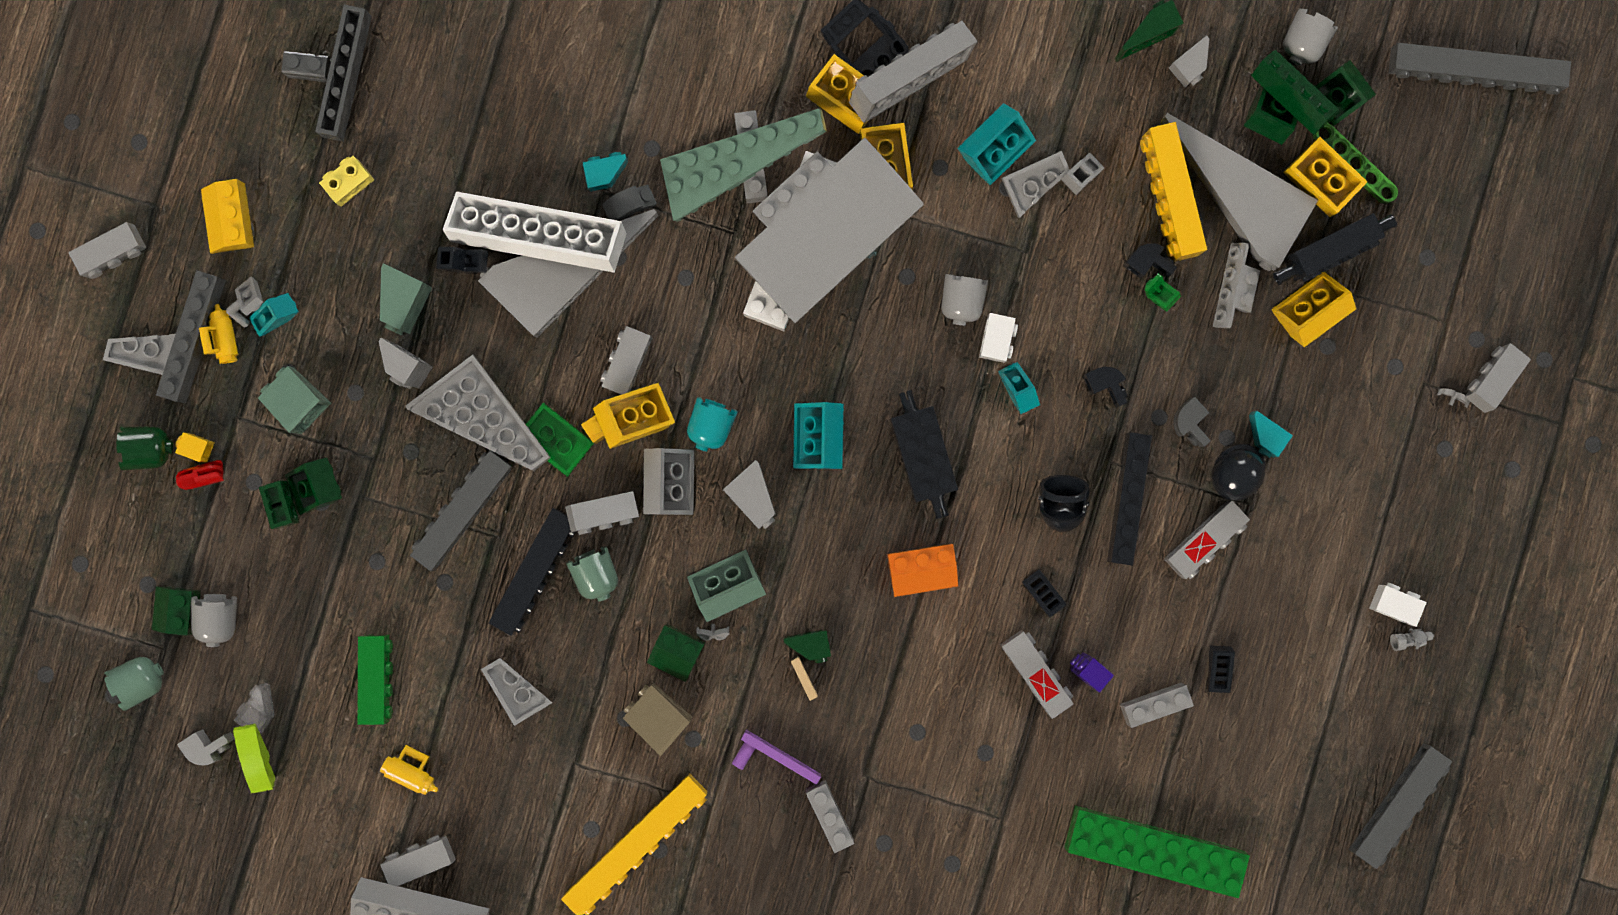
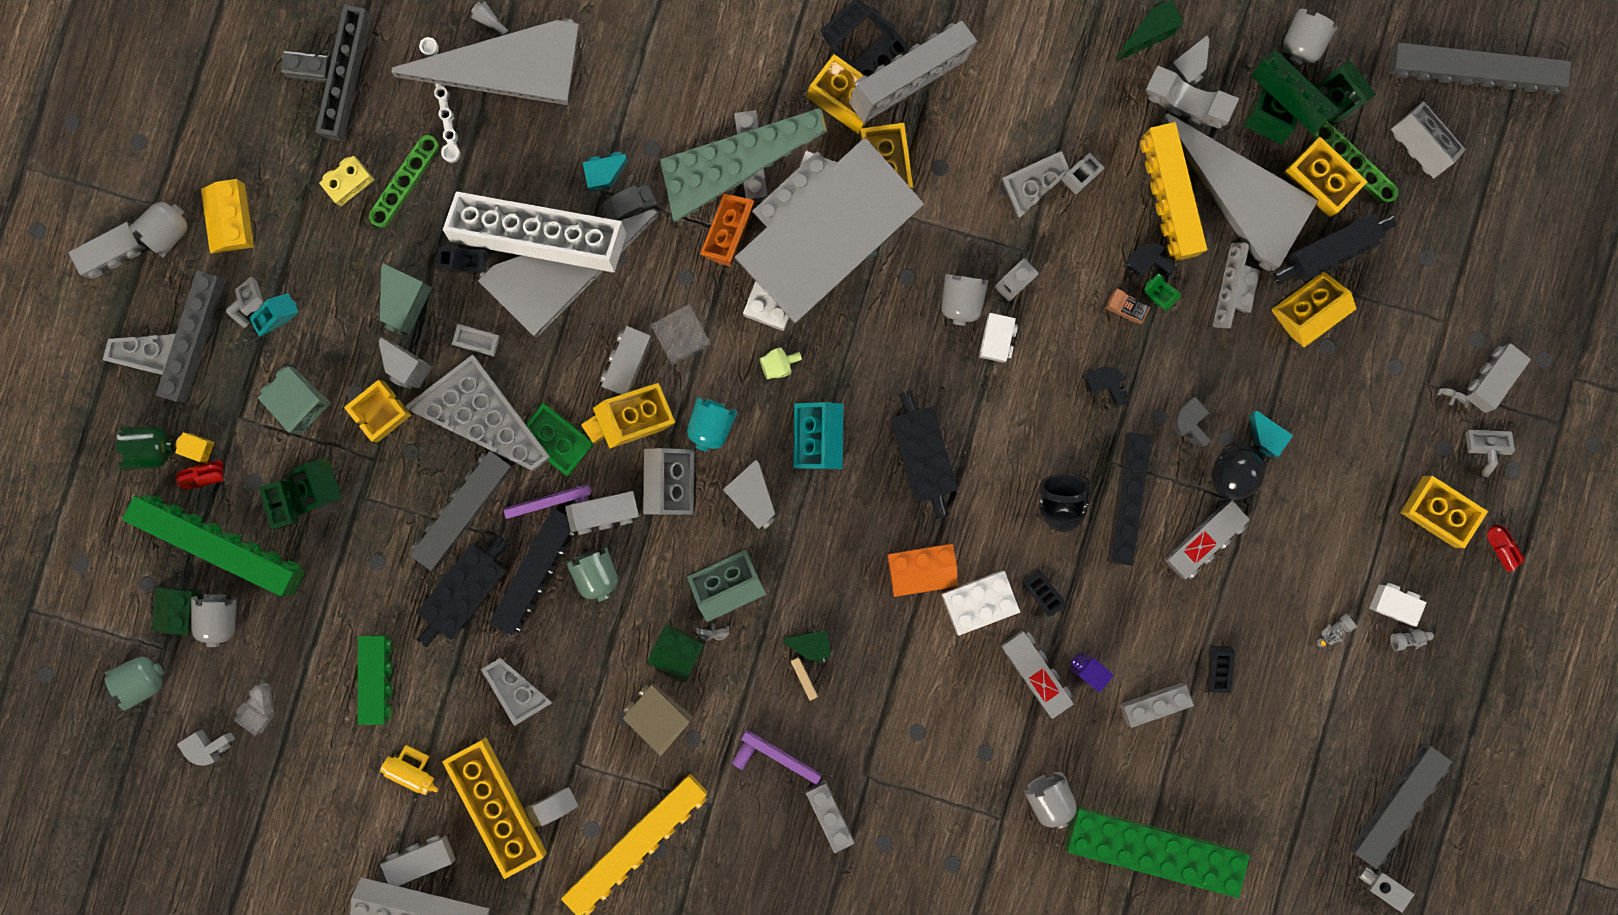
yellow piece [199,304,239,364] -> none
lime slope [233,724,275,793] -> none
teal slope [957,103,1036,185] -> none
teal slope [998,362,1040,414] -> none
none -> green brick [122,494,306,597]
none -> light grey cylinder [129,202,187,258]
none -> yellow piece [344,380,411,442]
none -> bright green beam [369,135,439,228]
none -> light grey slope [392,18,579,105]
none -> black brick [417,535,510,647]
none -> white bar [419,37,461,163]
none -> yellow brick [442,737,547,879]
none -> light grey tile [452,324,500,357]
none -> light grey cone [471,2,508,36]
none -> medium lavender piece [504,483,592,519]
none -> light grey brick [525,787,578,828]
none -> clear brick [651,304,711,365]
none -> orange slope [700,194,755,267]
none -> yellowish green piece [760,348,802,379]
none -> white brick [941,570,1020,636]
none -> light grey torso [994,258,1039,302]
none -> light grey cylinder [1024,772,1077,829]
none -> leg [1105,289,1150,324]
none -> light grey brick [1146,65,1239,128]
none -> light grey piece [1317,613,1357,648]
none -> light grey torso [1358,867,1415,913]
none -> light grey slope [1391,101,1466,179]
none -> yellow brick [1400,476,1488,548]
none -> light grey plate [1465,430,1515,477]
none -> red arm [1487,524,1525,572]

